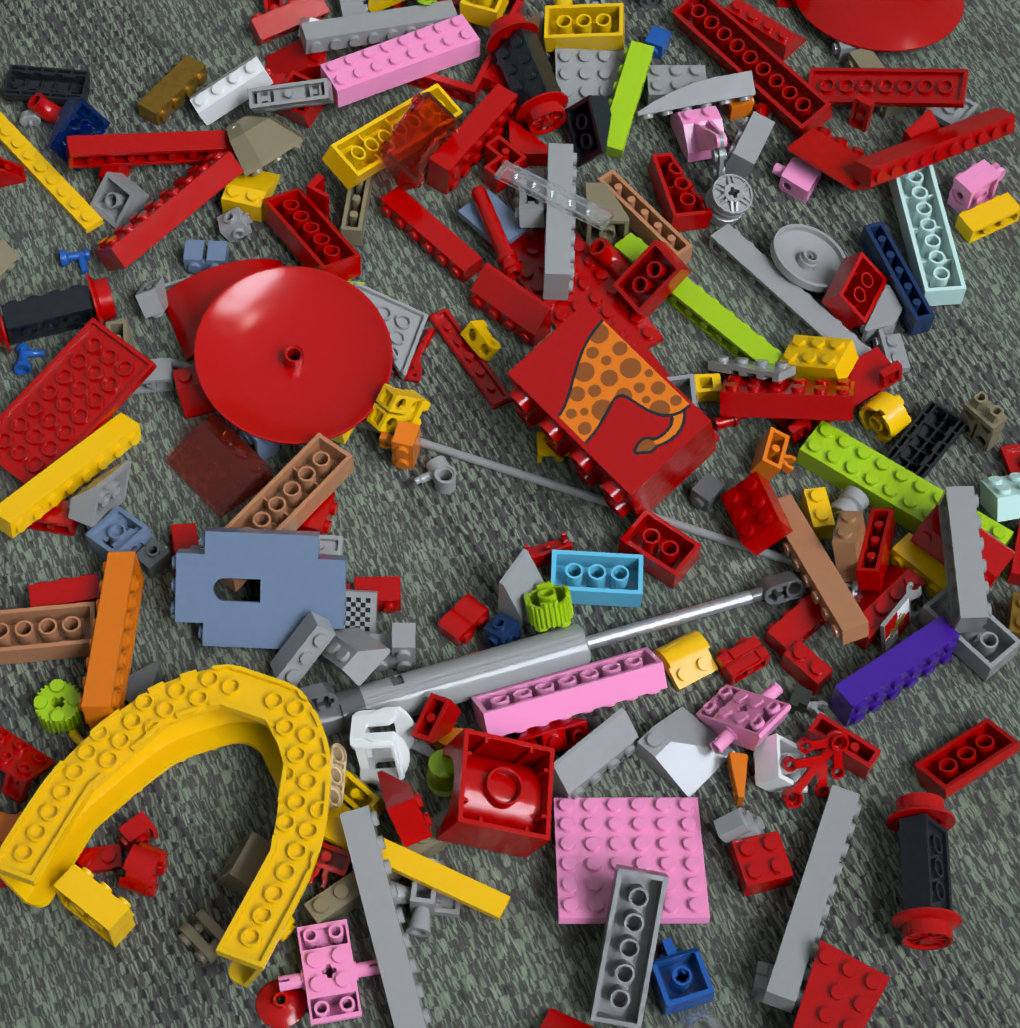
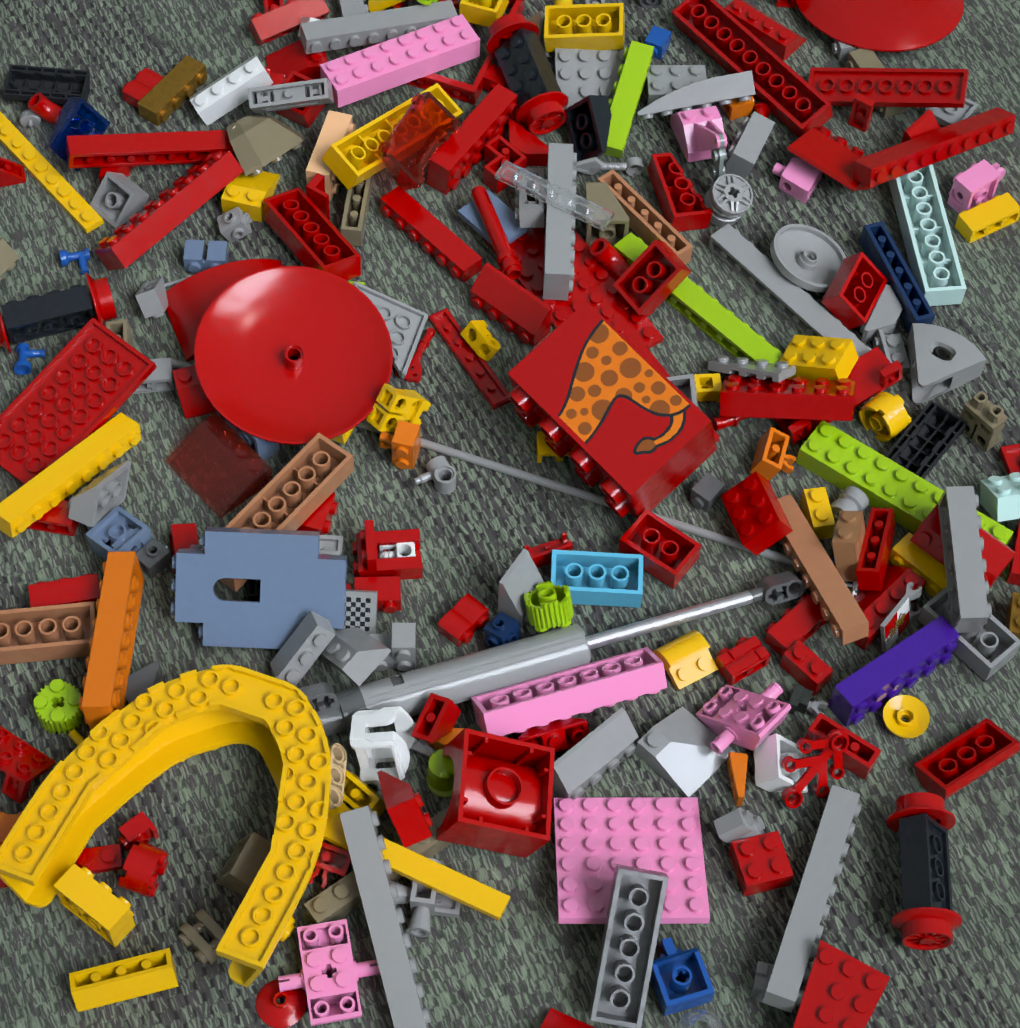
none -> yellow brick [69,948,179,1012]
none -> red brick [122,68,164,109]
none -> light nougat brick [306,110,355,201]
none -> red brick [352,520,423,580]
none -> light grey piece [573,157,644,176]
none -> yellow dish [882,695,930,738]
none -> light grey piece [907,323,987,405]

